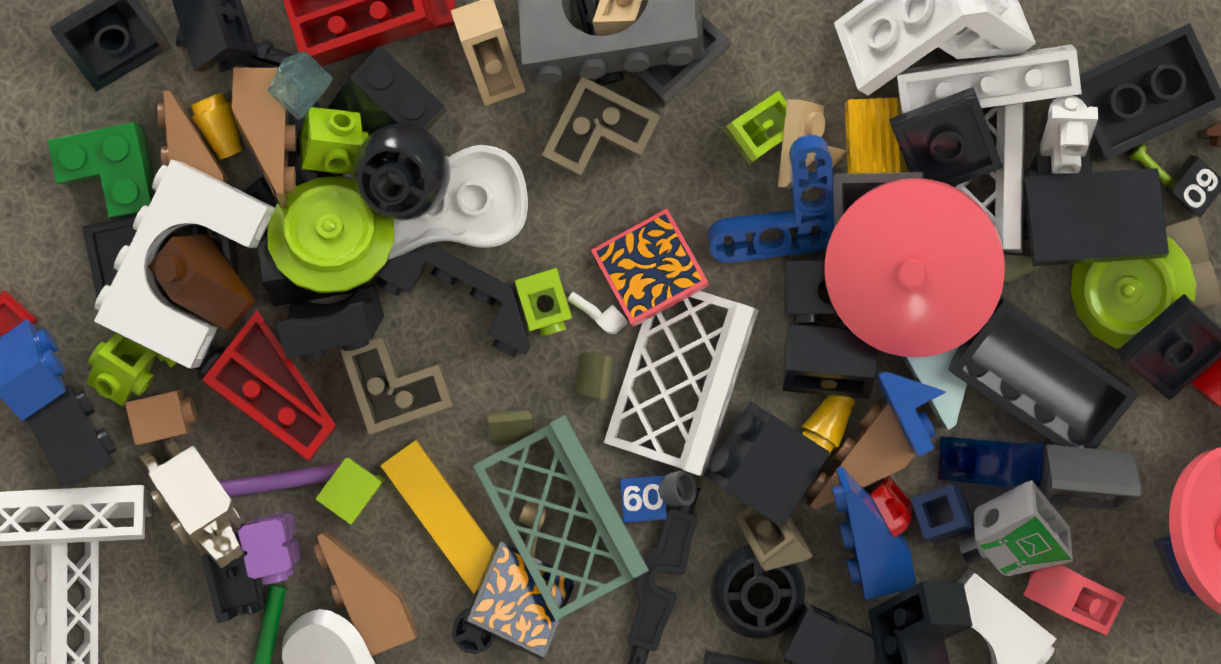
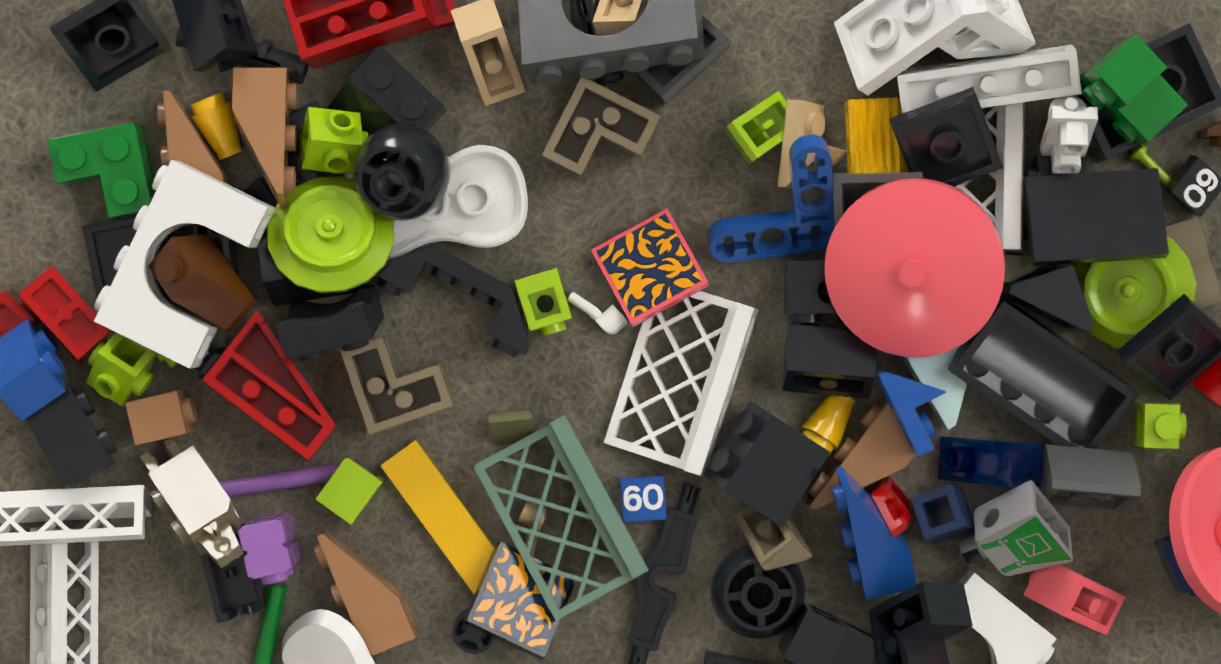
clear light blue slope [268,51,333,120] -> none
olive slope [575,352,613,400] -> none
dark grey hinge [658,470,697,507] -> none
none -> red hinge [18,266,112,365]
none -> black slope [1001,264,1093,333]
none -> green brick [1080,34,1188,145]
none -> lime brick [1133,402,1187,449]

